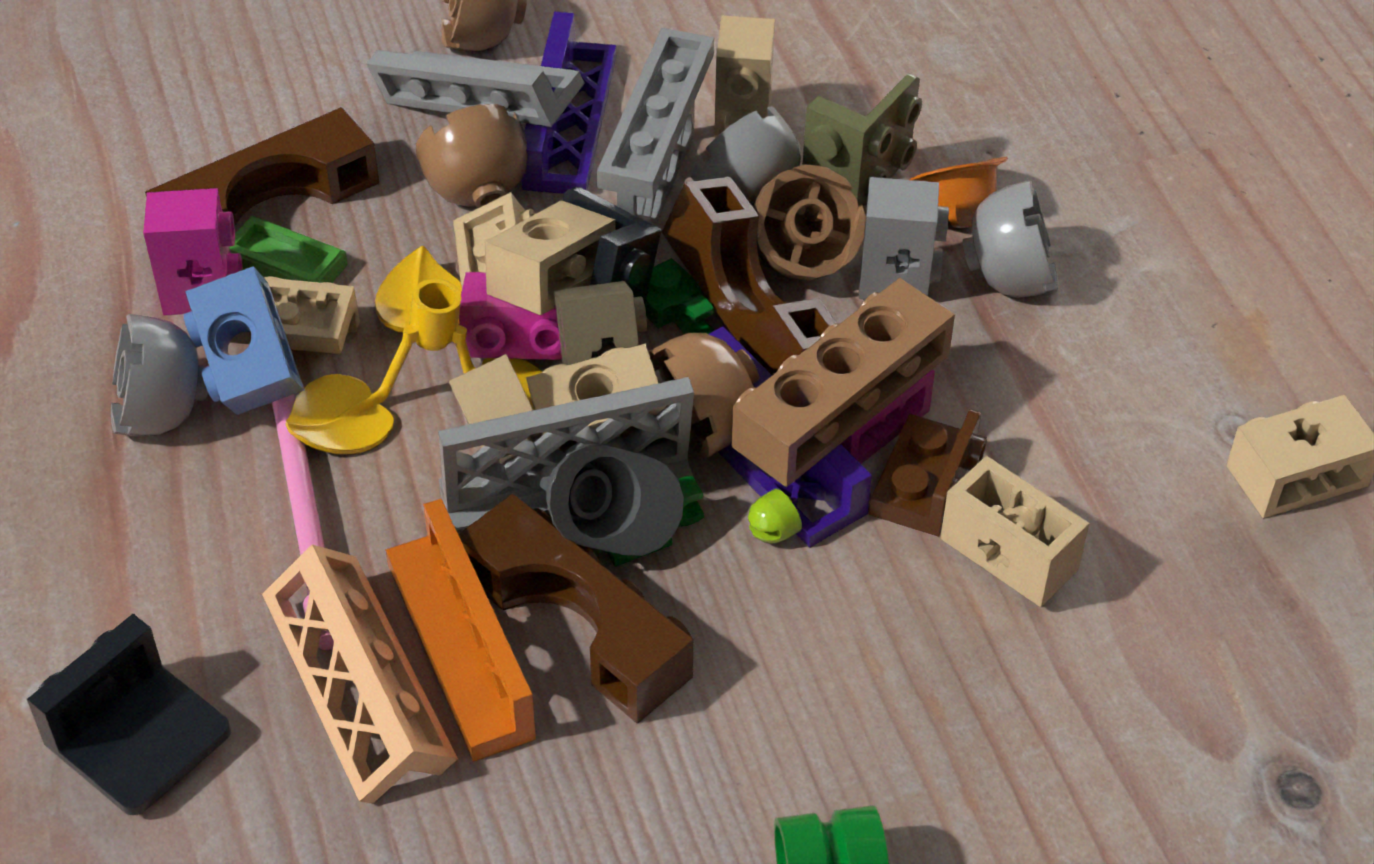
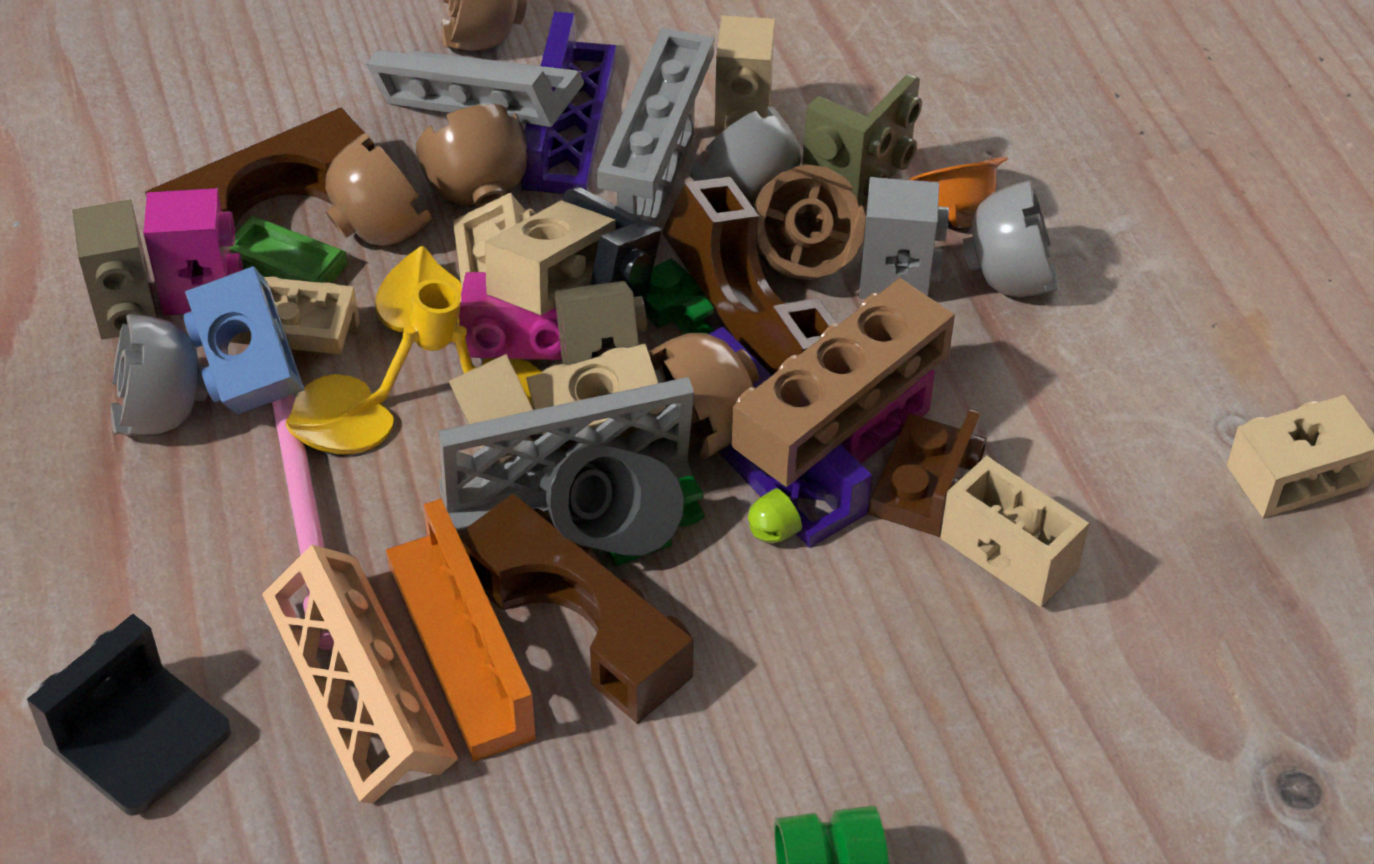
none -> dark tan brick [72,199,157,340]
none -> medium nougat cylinder [325,133,432,246]

